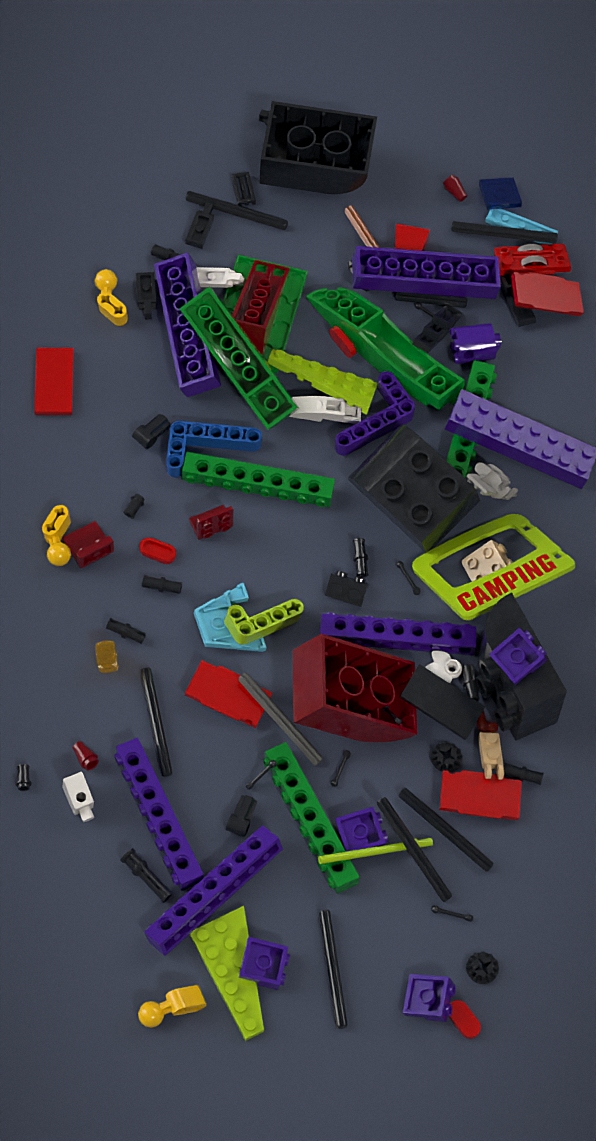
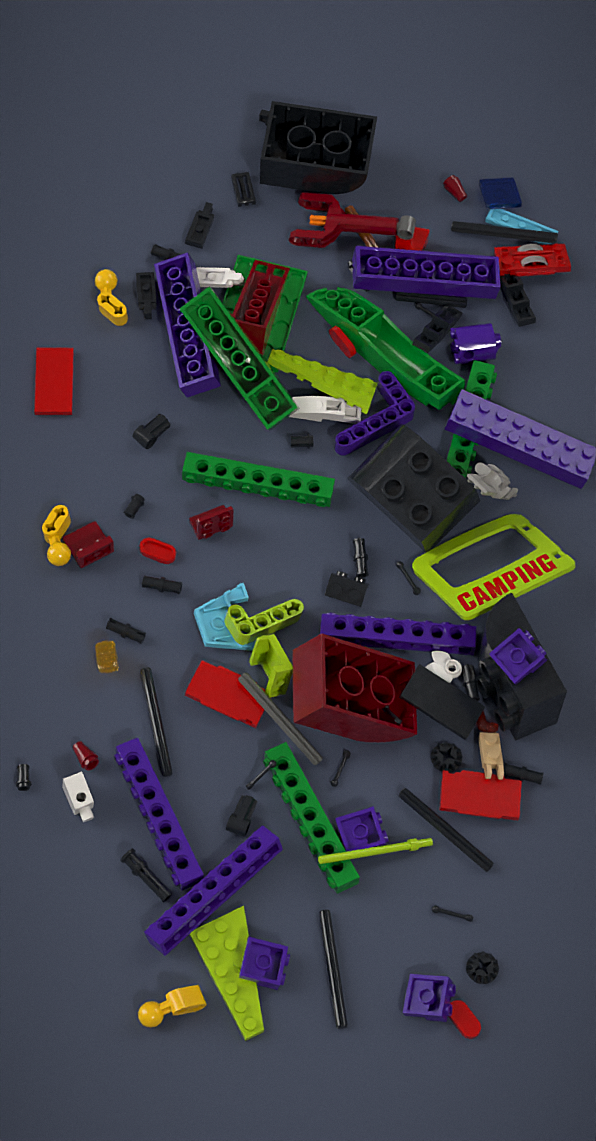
blue beam [167,421,262,477] -> none
black axle [186,191,288,230] -> none
black axle [377,797,452,902] -> none
tan bracket [462,540,513,581] -> none
red piece [511,272,584,316] -> none
none -> lime panel [249,634,293,698]
none -> dark red piece [289,193,416,248]
none -> black pin [291,434,314,449]

